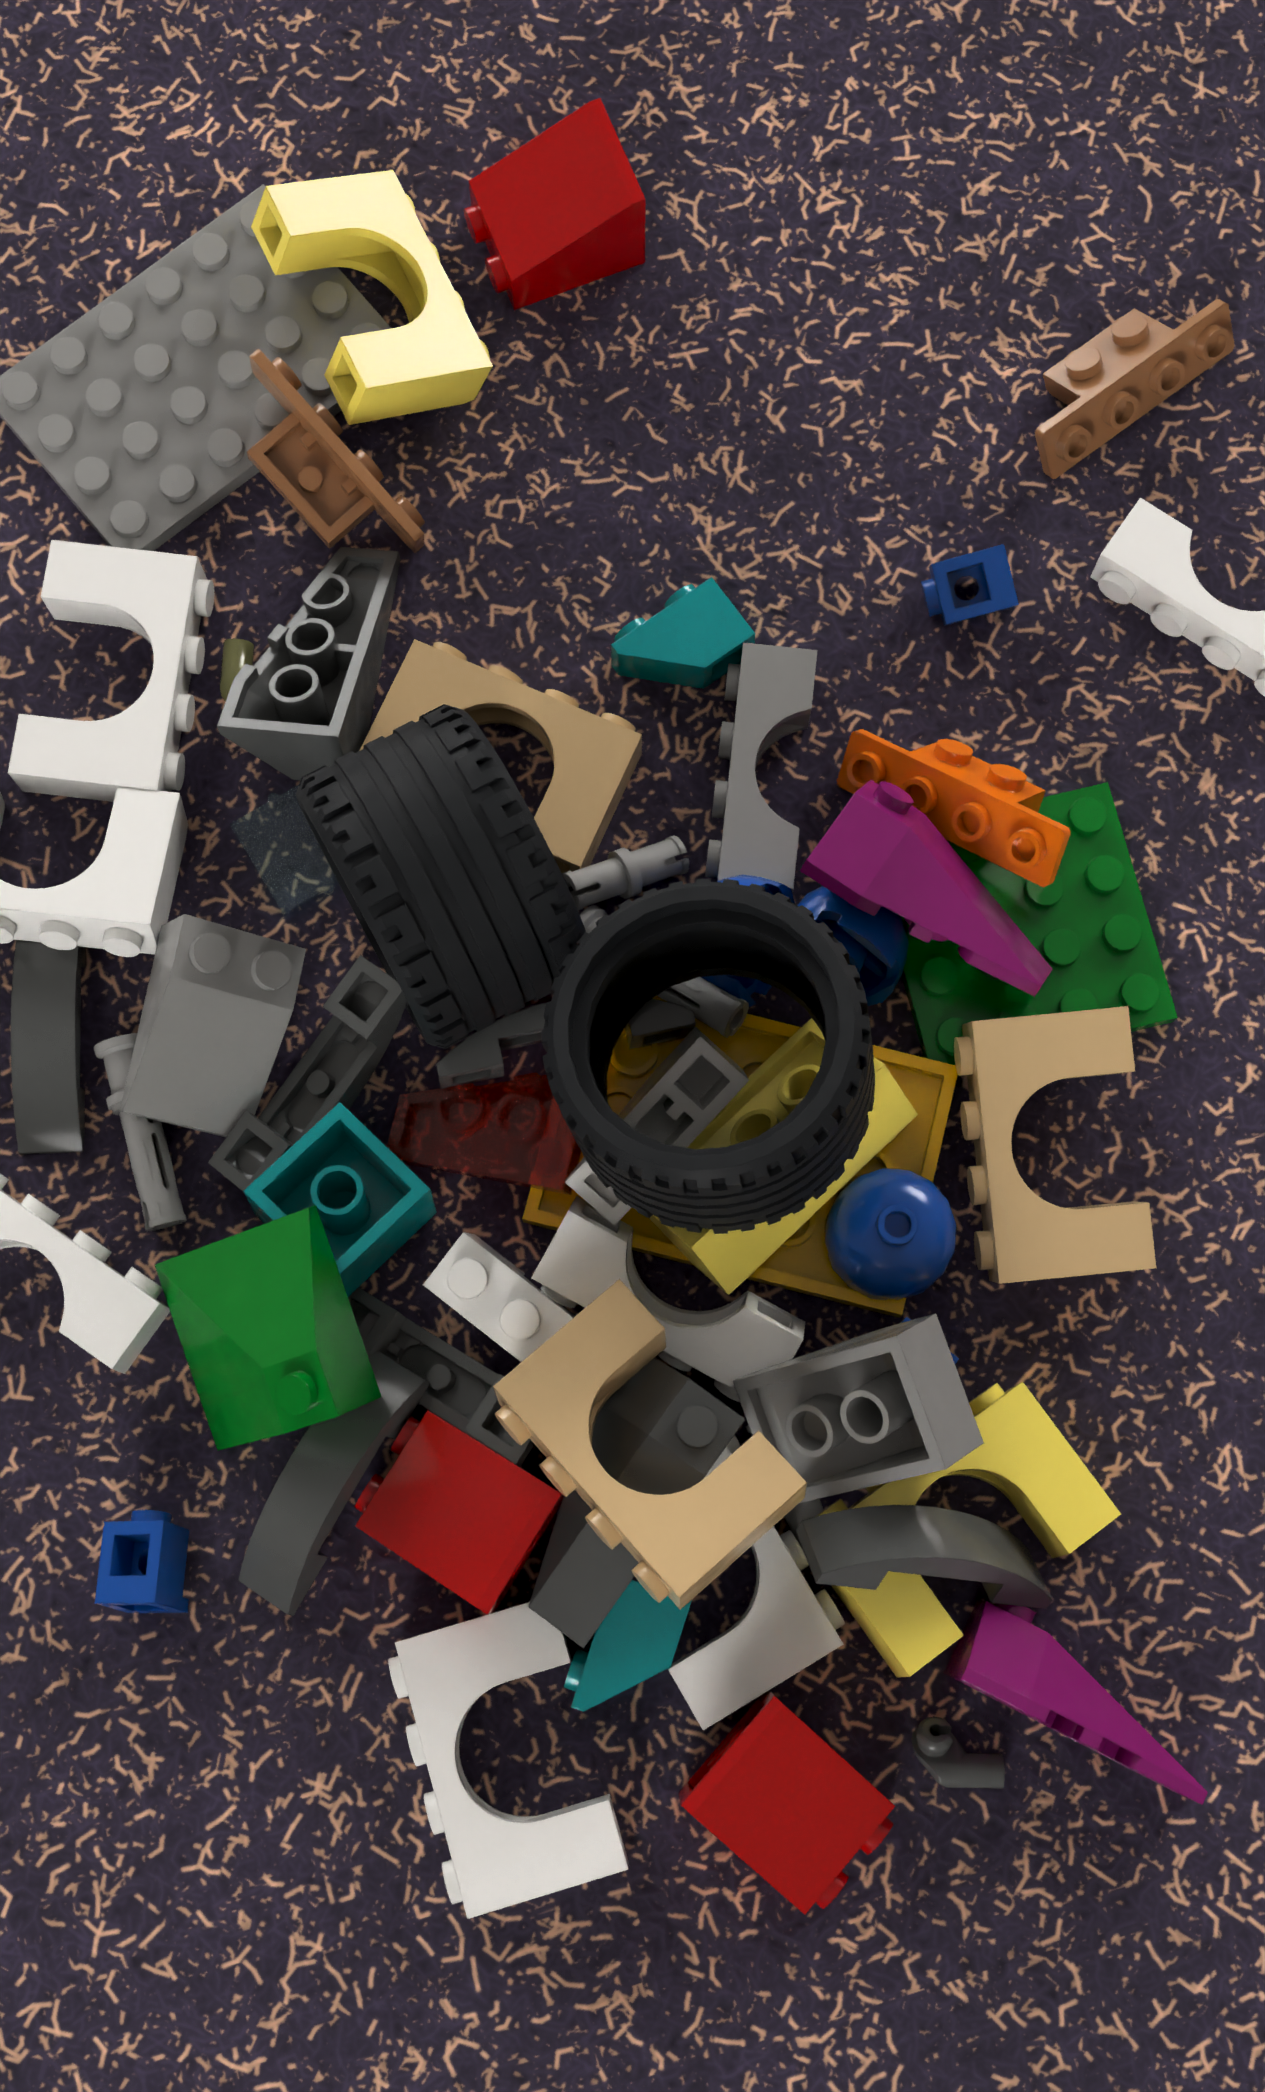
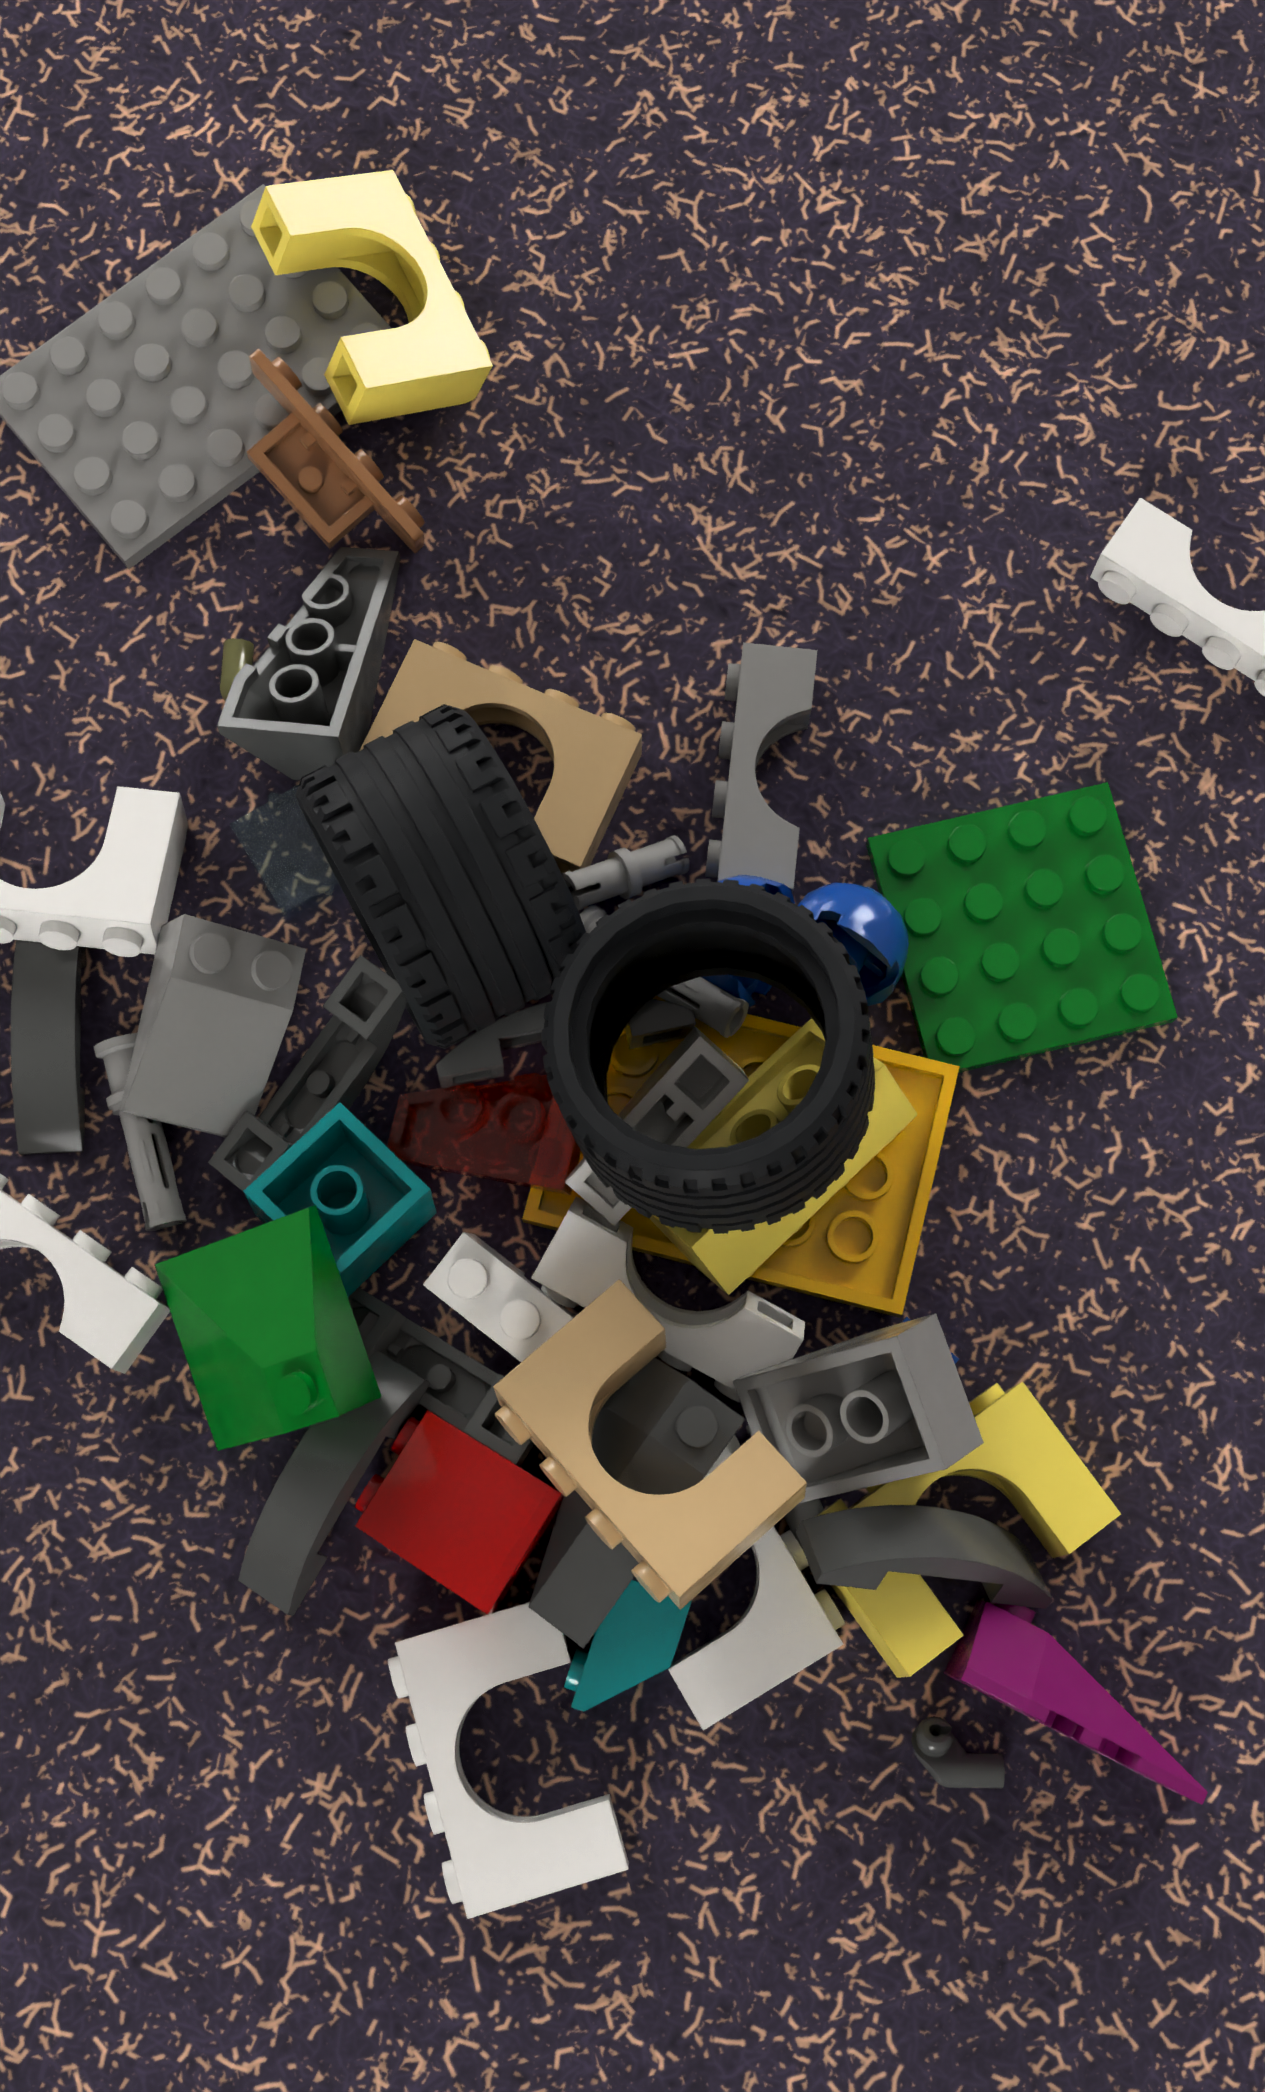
white arch [8,540,214,802] -> none
blue brick [95,1510,189,1613] -> none
red slope [464,98,646,310] -> none
teal slope [611,577,756,689] -> none
red slope [678,1691,895,1915] -> none
magenta wedge [800,780,1052,997] -> none
blue cylinder [825,1168,956,1300] -> none
orange bracket [837,729,1071,887] -> none
blue brick [921,544,1019,626] -> none
tan arch [954,1006,1156,1284] -> none
medium nougat bracket [1035,299,1234,479] -> none

